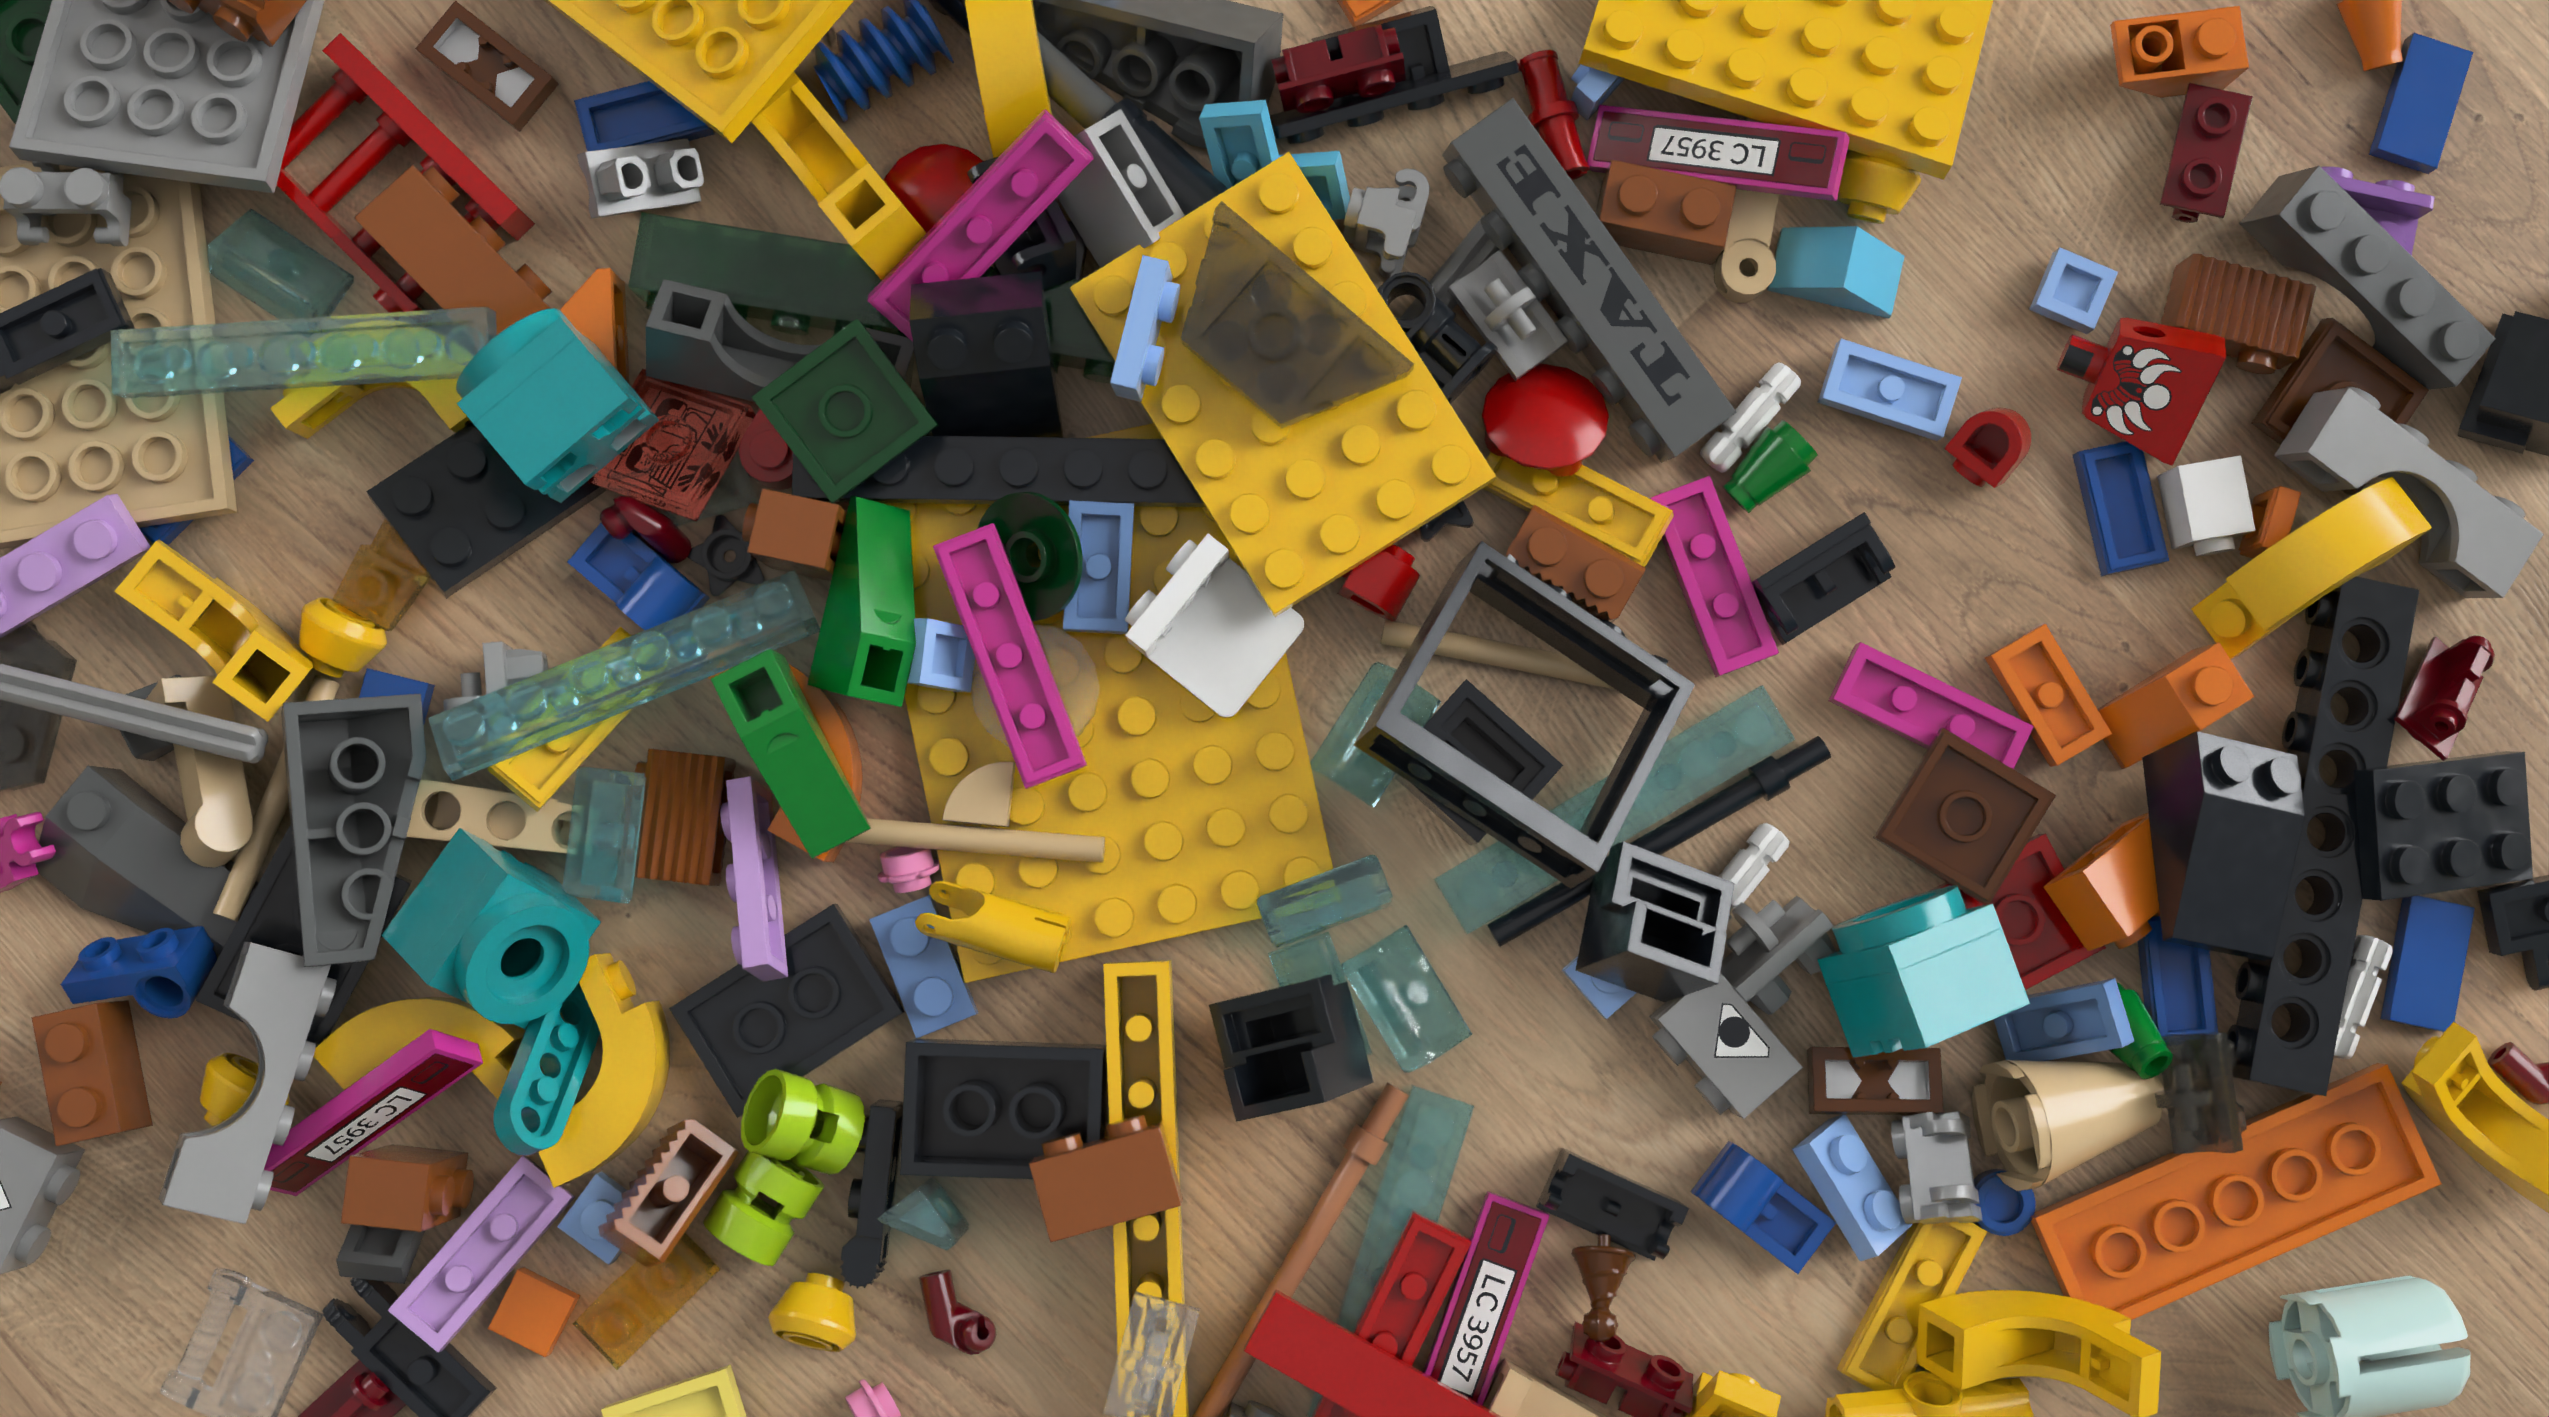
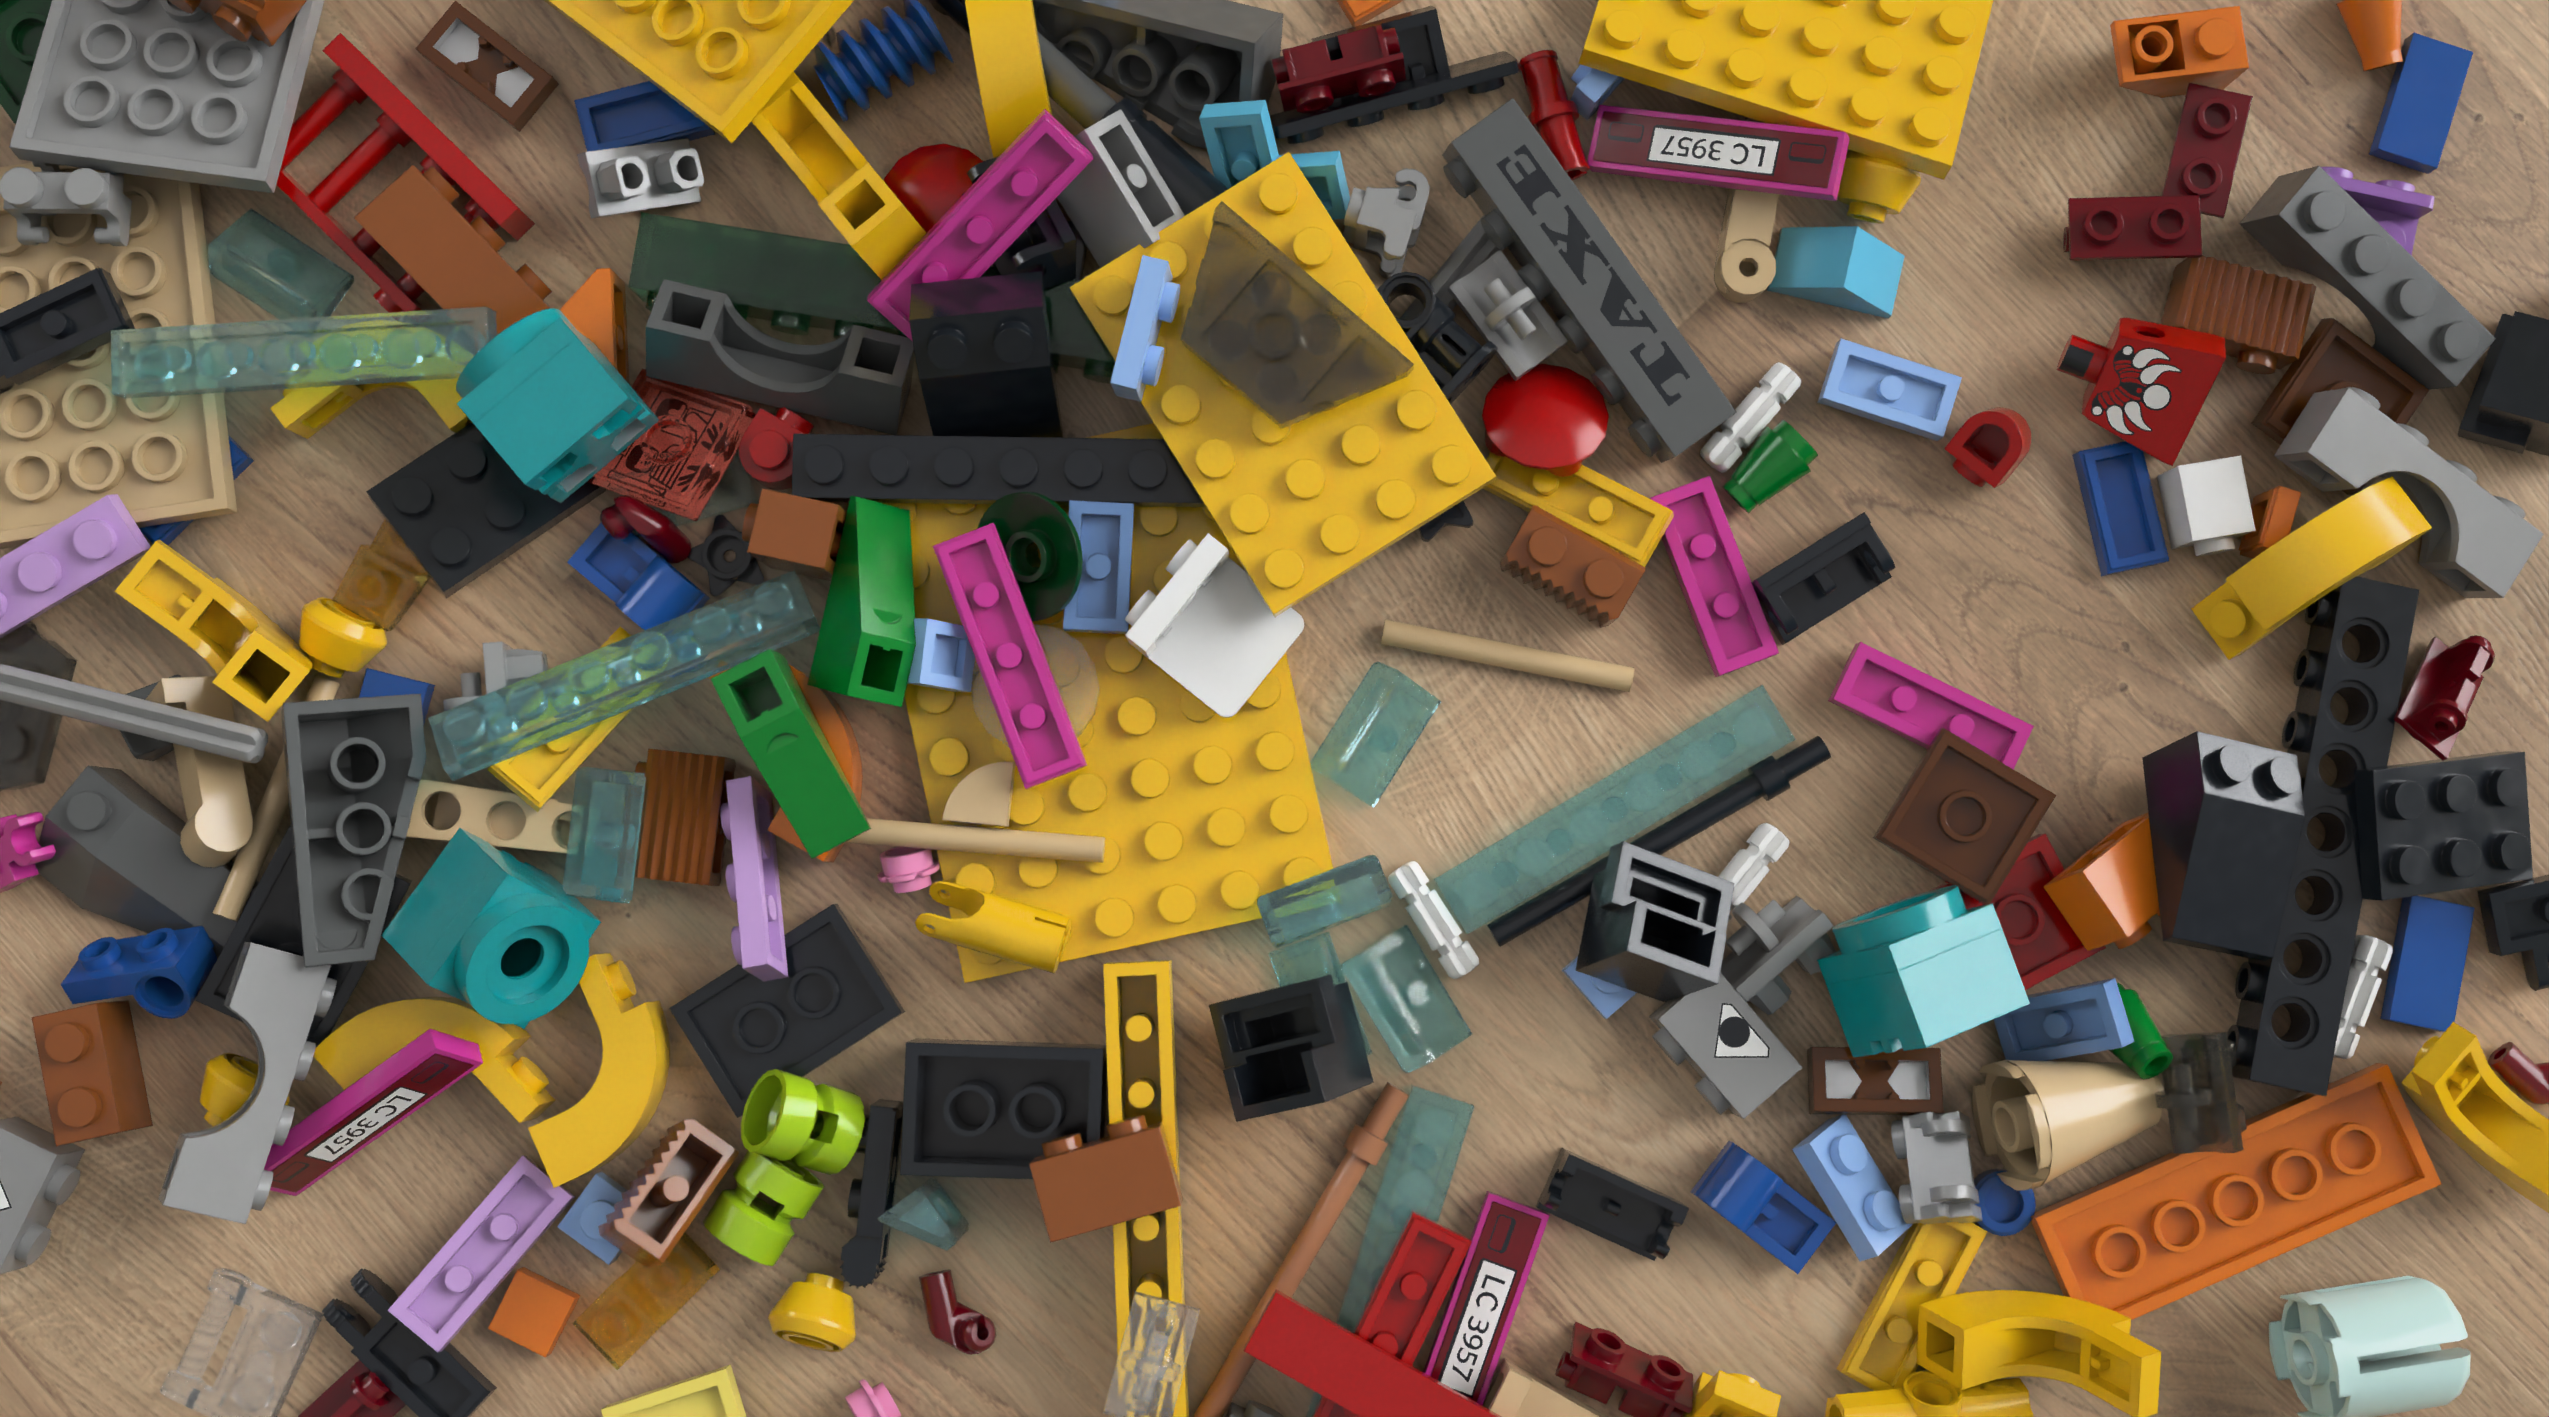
dark grey plate [336,1224,425,1284] -> none
dark orange brick [341,1144,474,1232] -> none
teal plate [493,983,600,1156] -> none
dark green plate [752,318,939,503] -> none
medium blue plate [869,895,978,1039] -> none
red plate [1337,544,1420,621] -> none
black window [1353,541,1695,888] -> none
black plate [1395,679,1563,845] -> none
reddish brown piece [1571,1234,1636,1342] -> none
dark orange brick [1595,160,1737,265] -> none
orange plate [1985,624,2112,767] -> none
light blue plate [2029,247,2118,334] -> none
orange slope [2097,642,2254,769] -> none
blue tile [2137,916,2219,1045] -> none
none -> white axle [1388,861,1479,979]
none -> dark red hinge [2063,195,2202,260]

